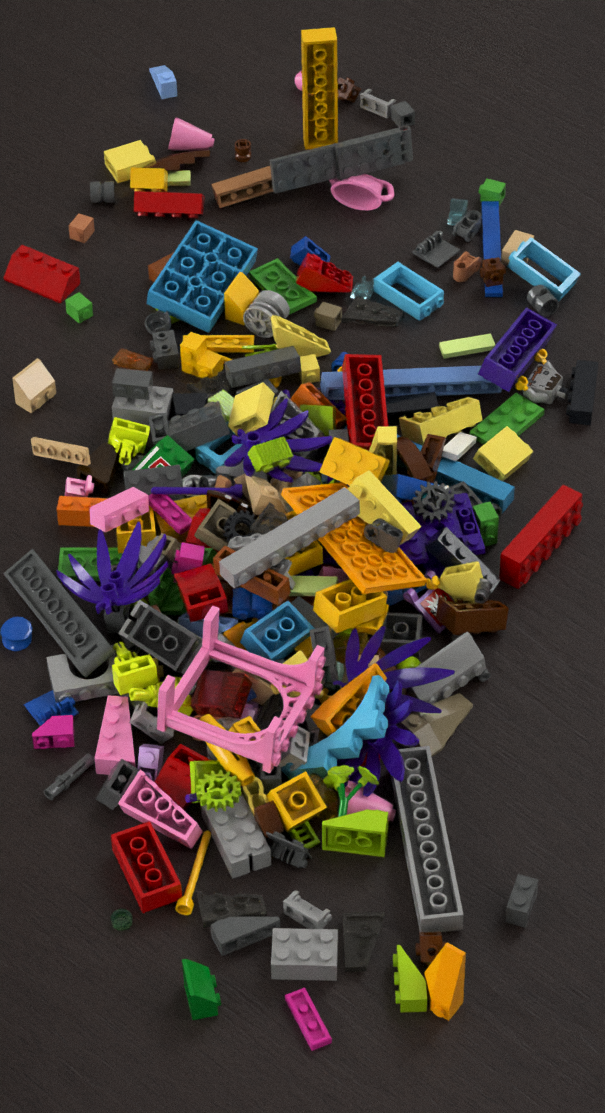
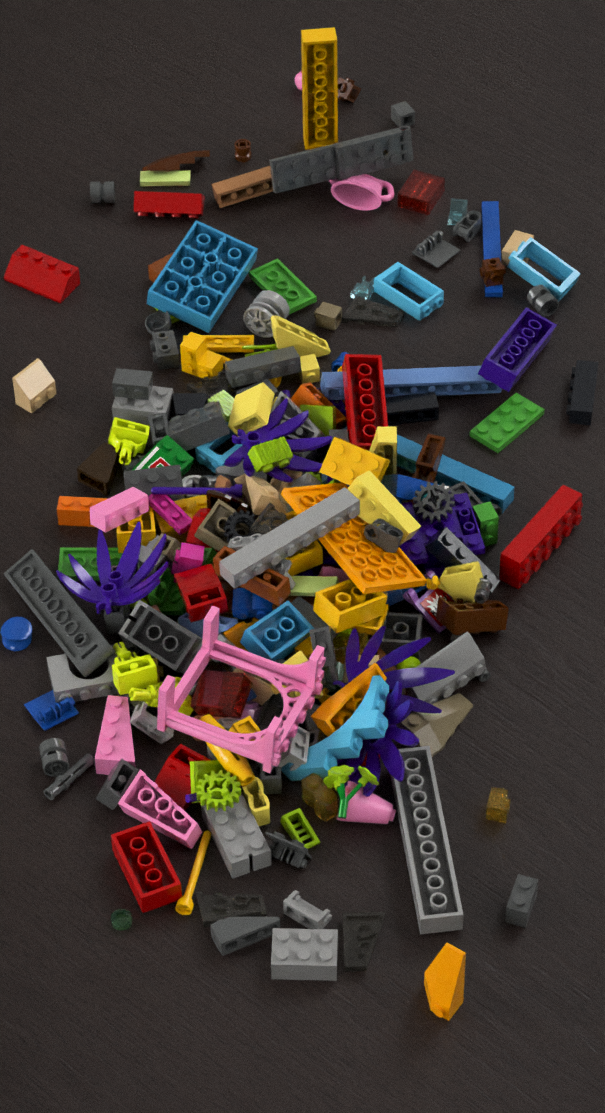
tan bracket [31,437,91,466] -> none
dark pink slope [32,715,75,749] -> none
bright green brick [65,292,93,323] -> none
bright pink bracket [65,475,94,497] -> none
nougat brick [69,213,95,243] -> none
light yellow brick [104,140,156,183] -> none
clear orange plate [113,348,153,371] -> none
yellow brick [130,167,168,192] -> none
lavender slope [137,744,164,782] -> none
light blue slope [149,65,177,99] -> none
bright pink cone [168,118,215,151] -> none
green slope [182,959,221,1020] -> none
yellow slope [224,272,259,325] -> none
reddish brown slope [254,801,284,838] -> none
yellow brick [266,771,327,832] -> none
dark pink tile [285,988,332,1051] -> none
blue slope [290,236,330,265] -> none
red slope [296,253,353,292] -> none
lime slope [322,809,388,857] -> none
light grey hinge [360,89,396,119] -> none
lime slope [393,945,427,1013] -> none
reddish brown slope [397,436,432,481] -> none
light yellow wedge [399,397,483,446] -> none
reddish brown brick [415,932,446,965] -> none
yellowish green tile [439,333,495,359] -> none
white tile [442,432,477,461] -> none
nougat piece [453,251,482,282] -> none
light yellow brick [473,426,533,481] -> none
bright green brick [479,178,506,206] -> none
light grey torso [515,349,569,404] -> none
none -> dark grey wheel [39,738,70,777]
none -> clear red brick [398,169,445,215]
none -> clear yellow brick [486,787,511,823]

